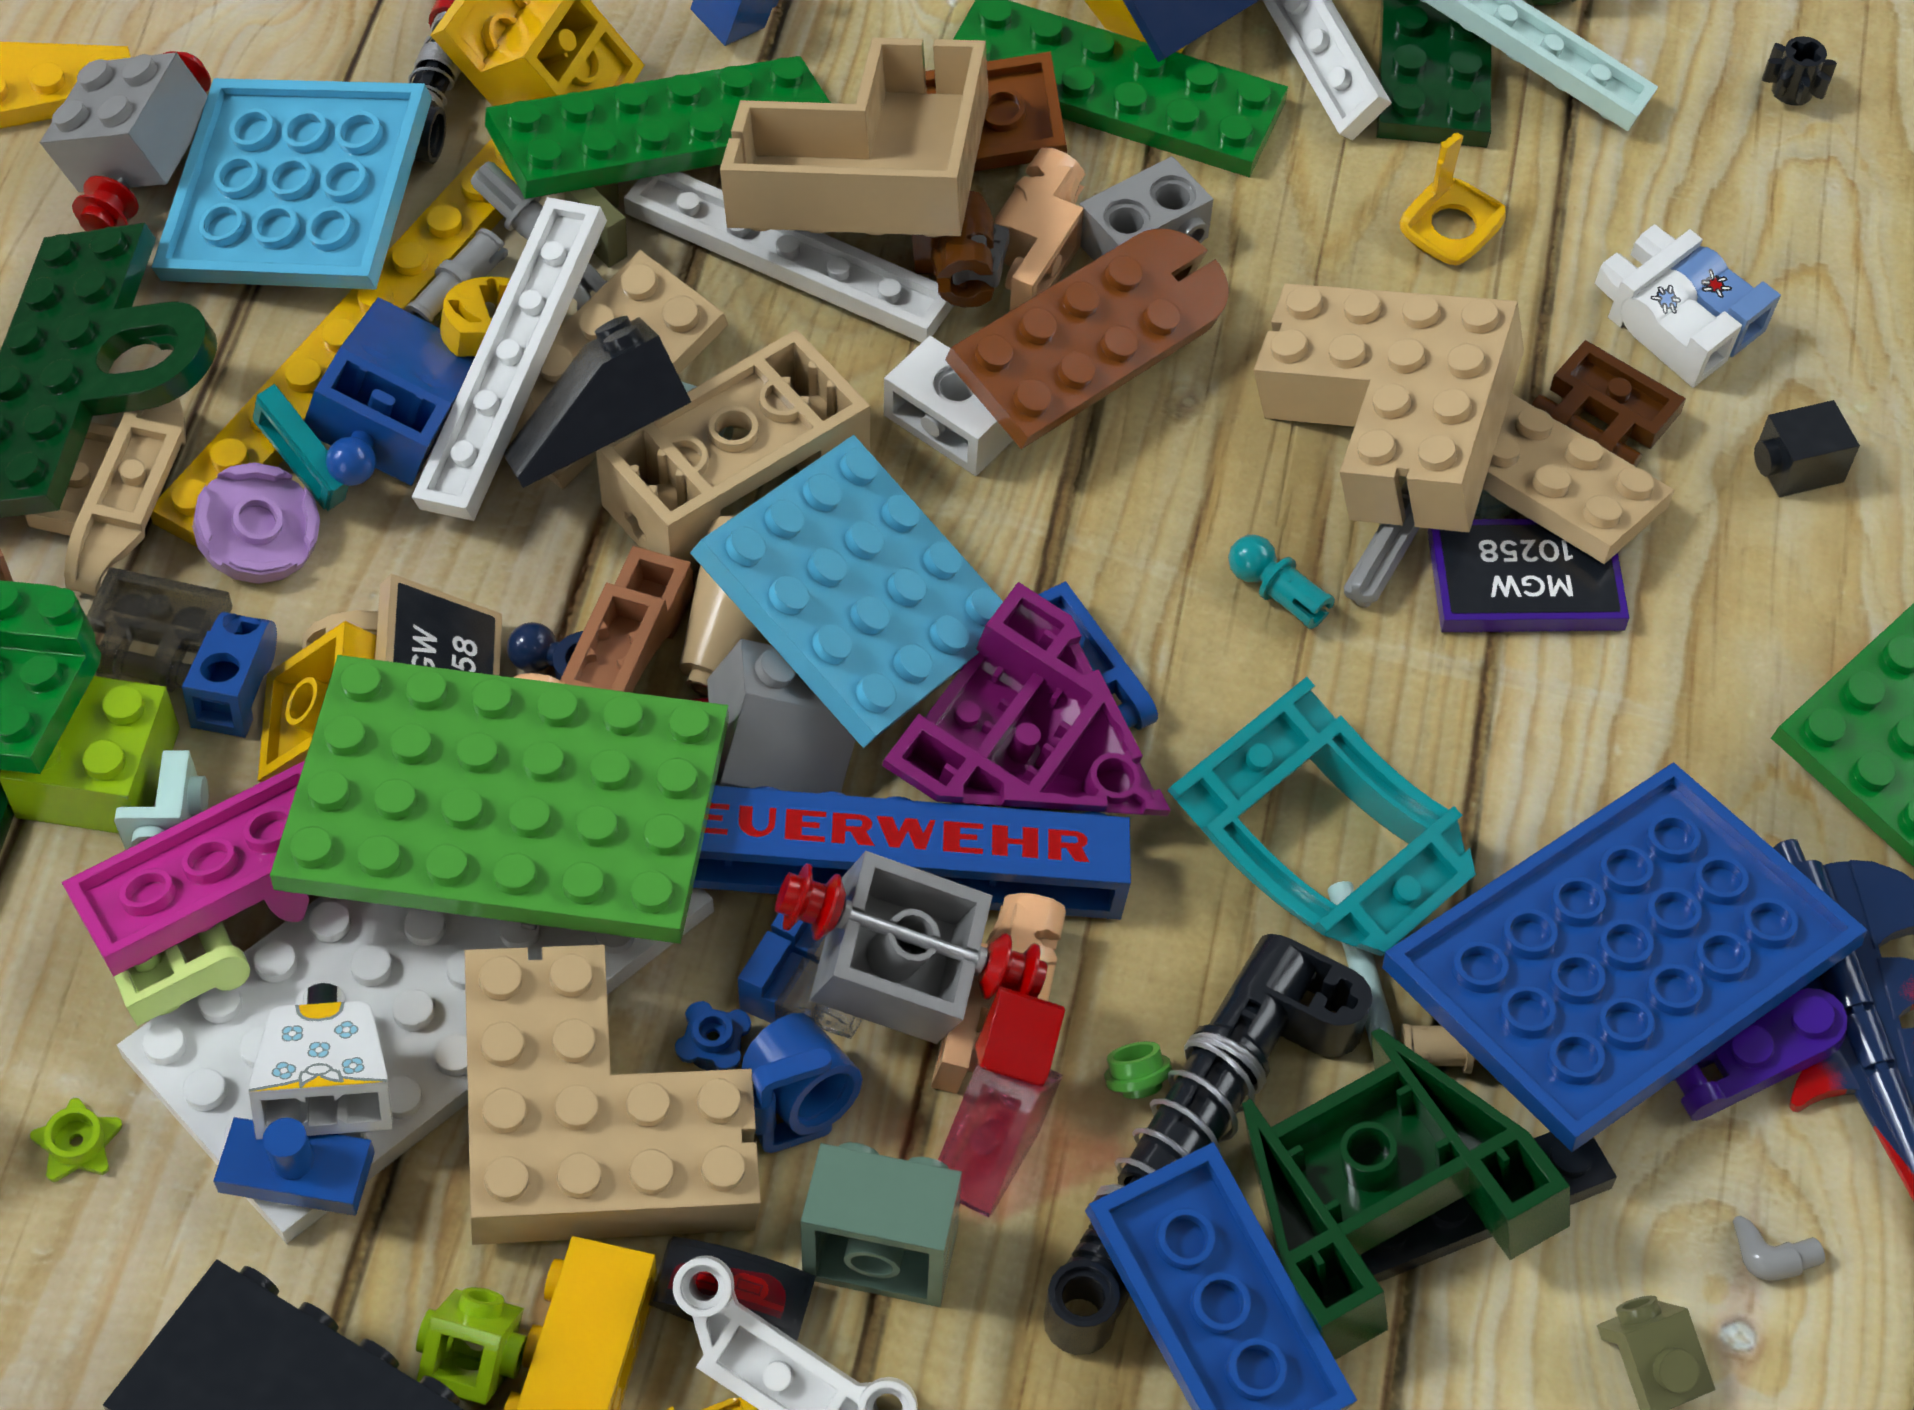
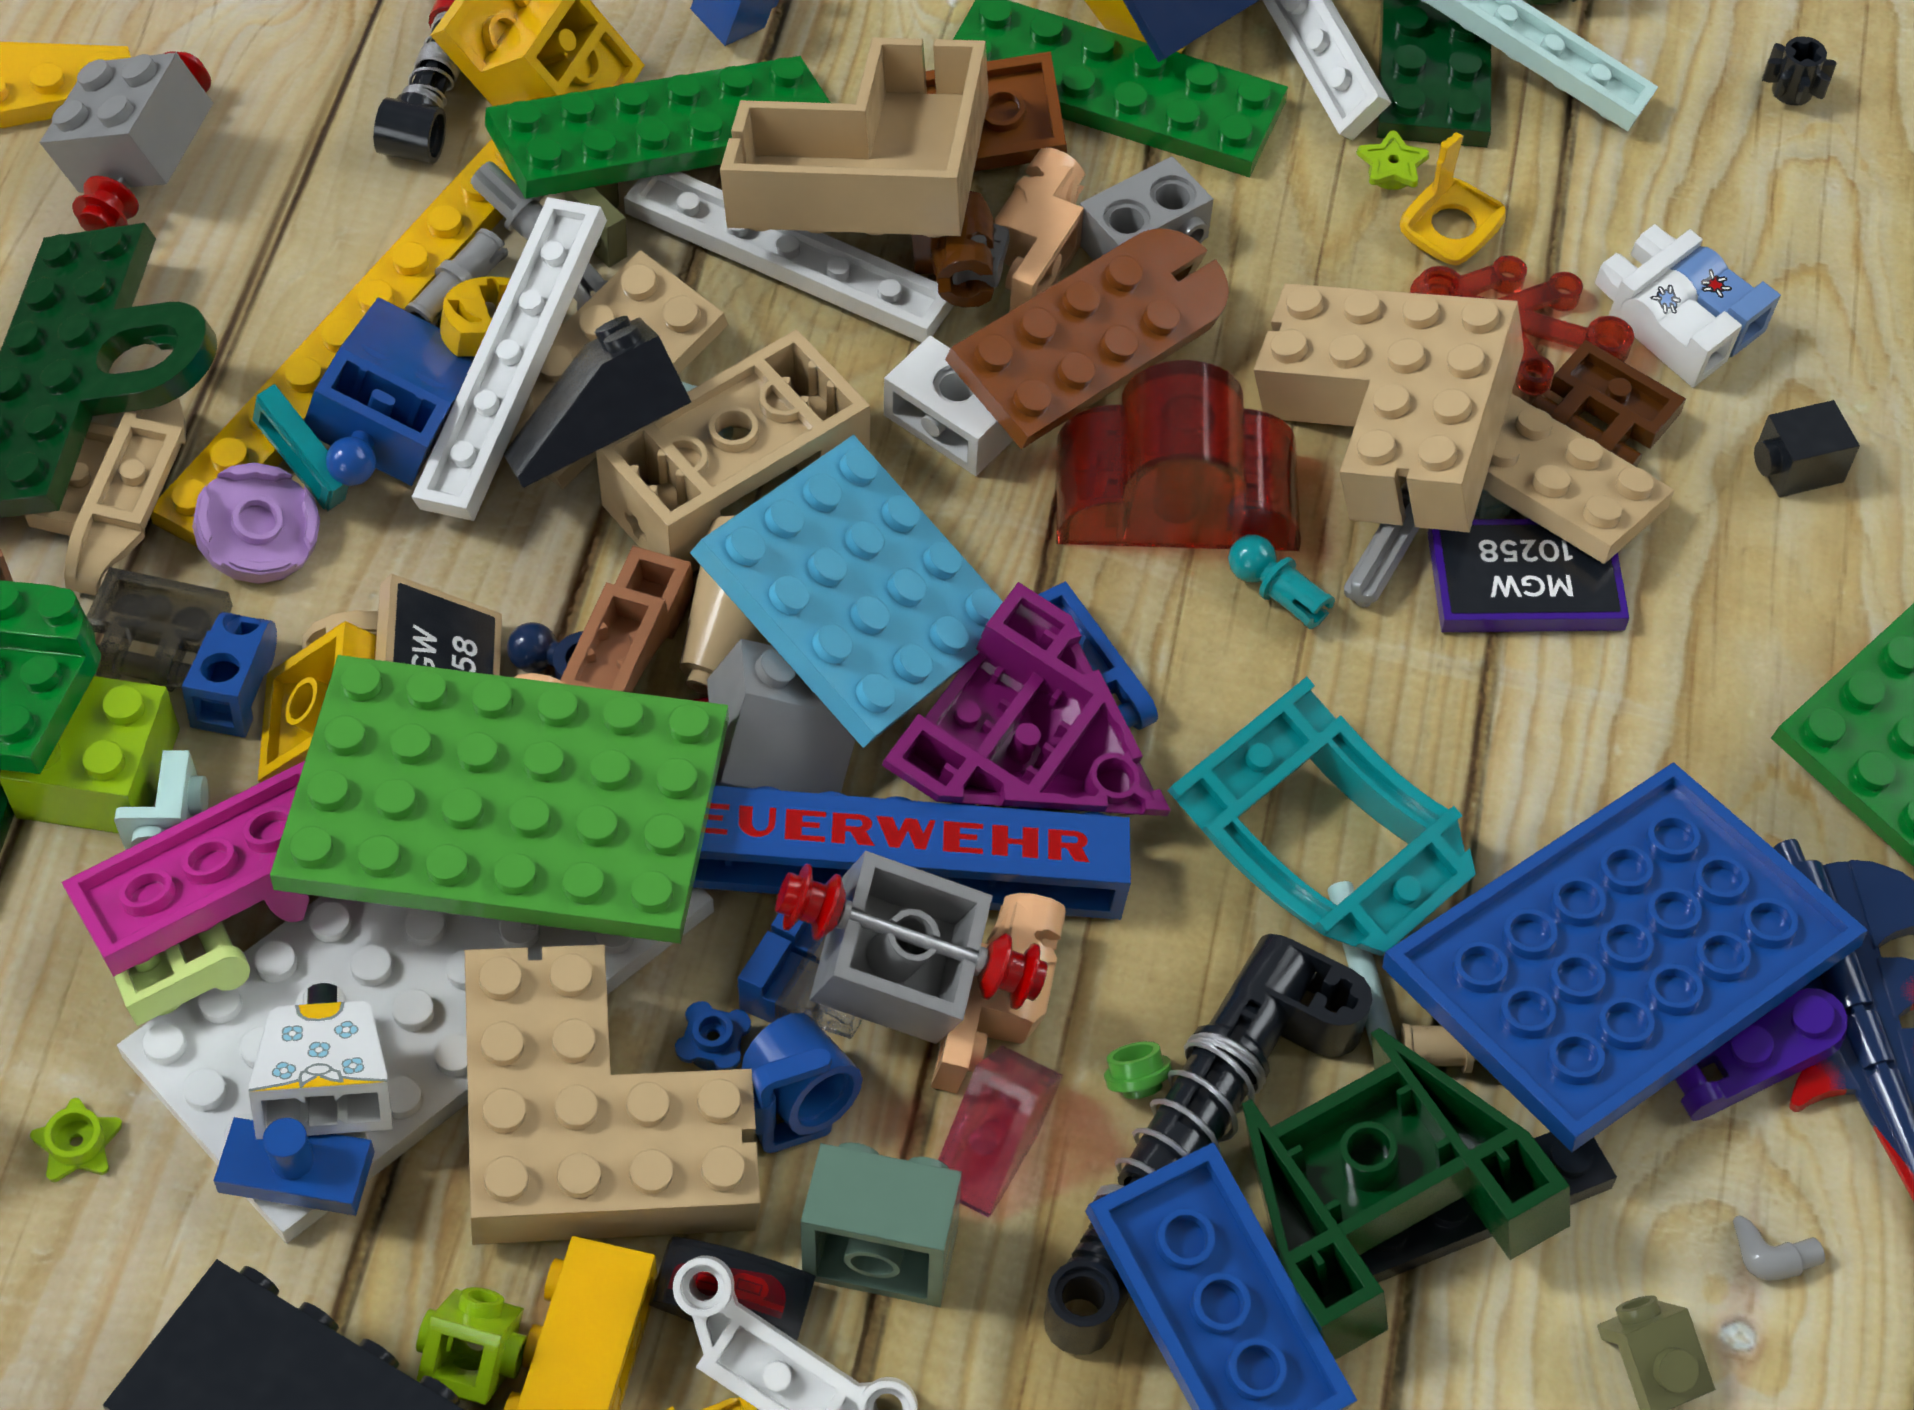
medium azure plate [151,78,432,290] -> none
red slope [975,986,1065,1087] -> none
none -> clear red brick [1056,360,1301,551]
none -> lime plate [1356,130,1429,190]
none -> clear red plant [1410,255,1634,395]

